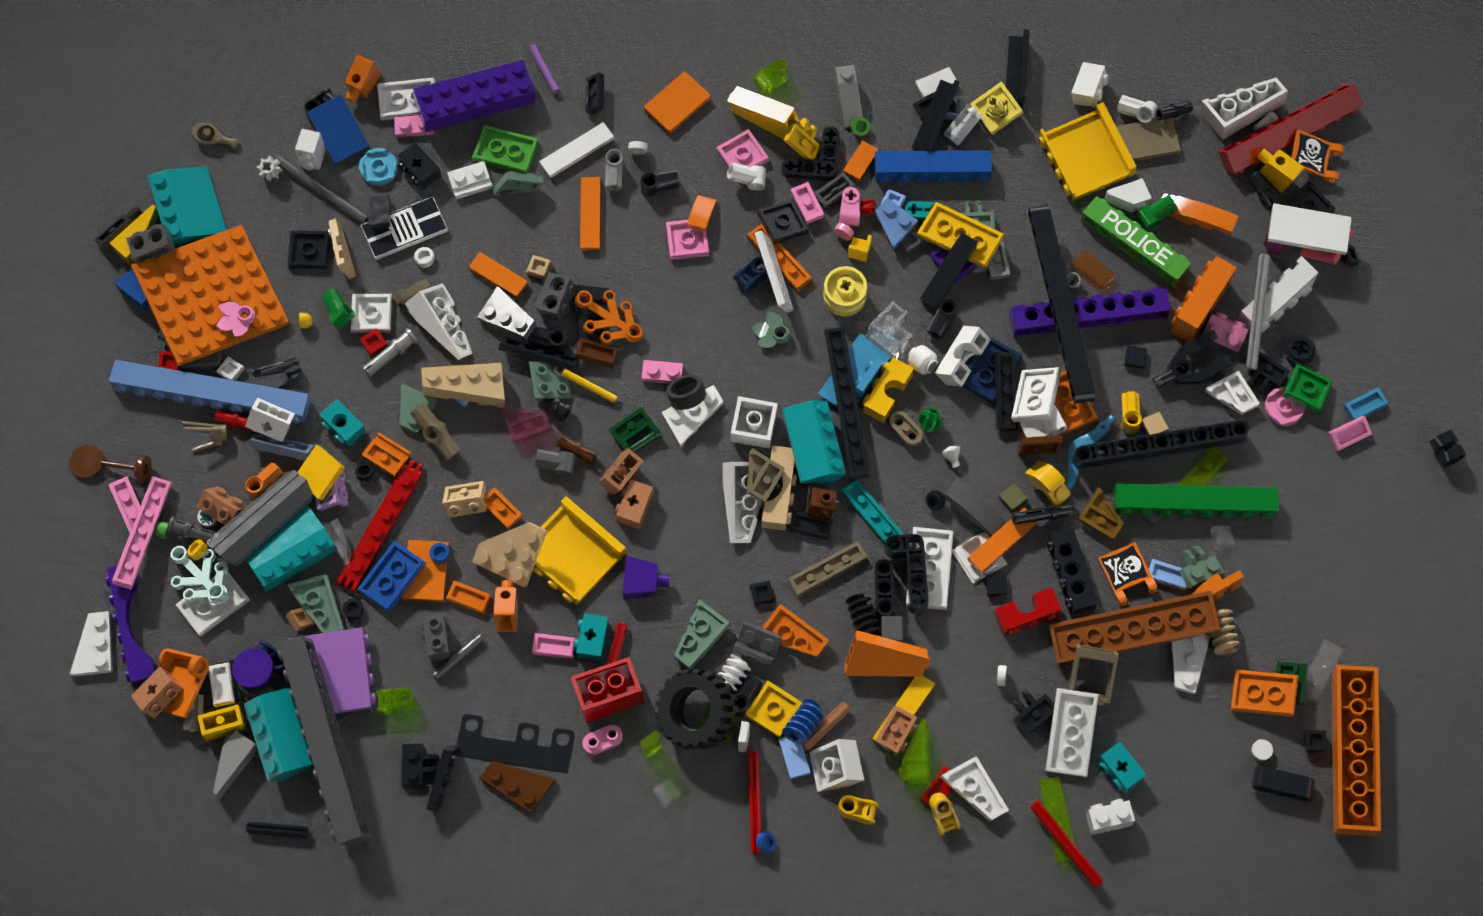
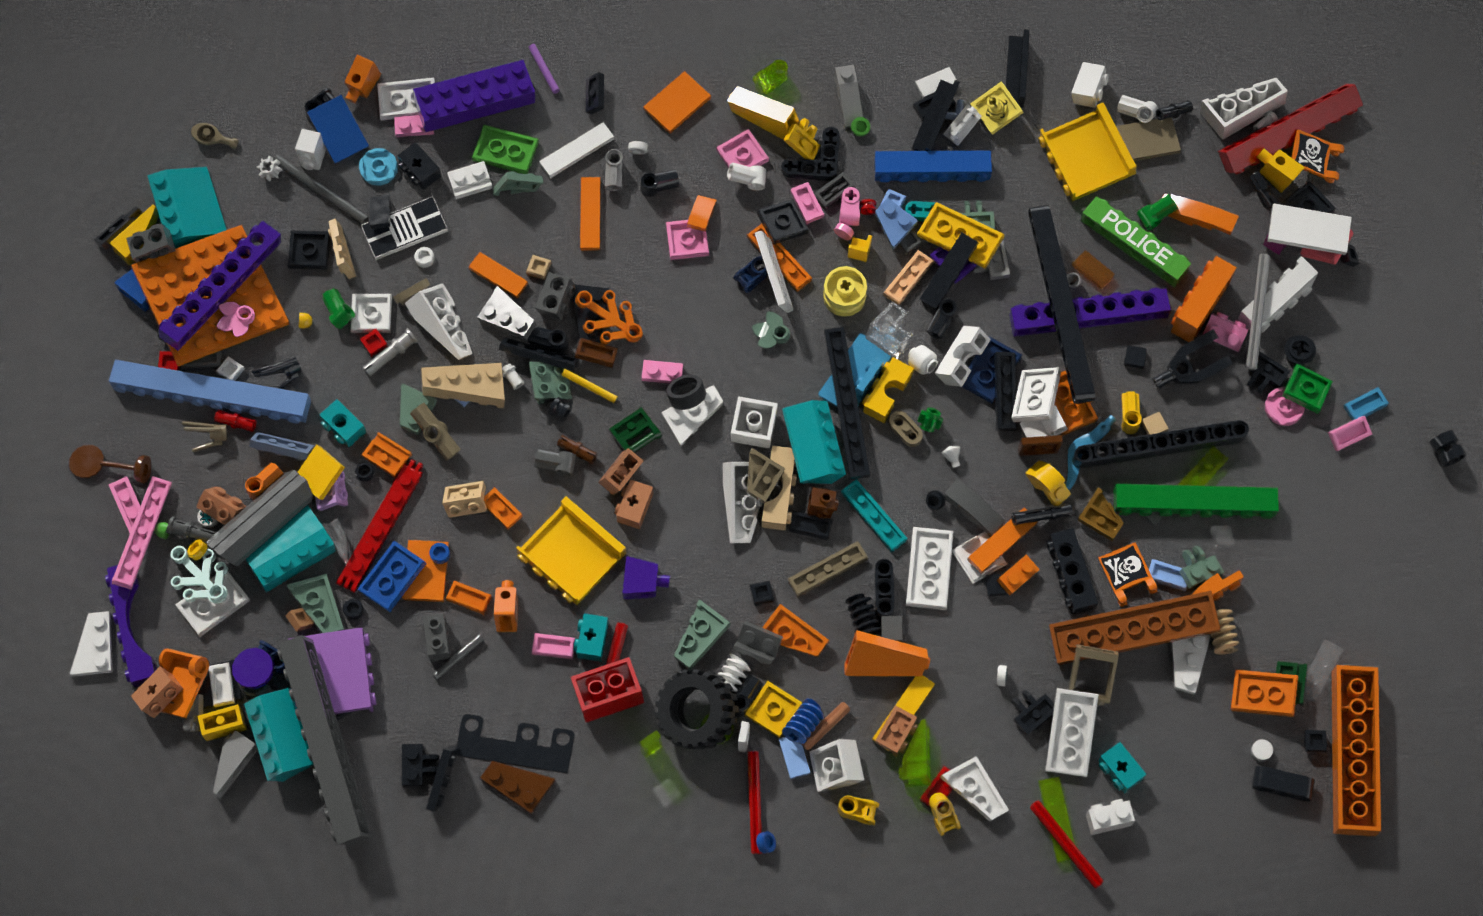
white brick [245,398,295,442] -> none
black axle [246,821,309,839] -> none
clear neon green piece [375,688,417,714] -> none
tan plate [472,522,548,587] -> none
clear pink wing [501,407,551,444] -> none
bright pink plate [582,725,623,755] -> none
orange tile [843,141,879,182] -> none
black beam [884,534,929,616] -> none
red arch [994,587,1062,636] -> none
olive tile [999,483,1027,512] -> none
white slope [1104,178,1152,212] -> none
white wing [1205,371,1260,415] -> none
none -> dark purple brick [159,221,281,351]
none -> white pin [502,364,525,390]
none -> light nougat tile [883,250,934,306]
none -> orange plate [996,554,1040,596]

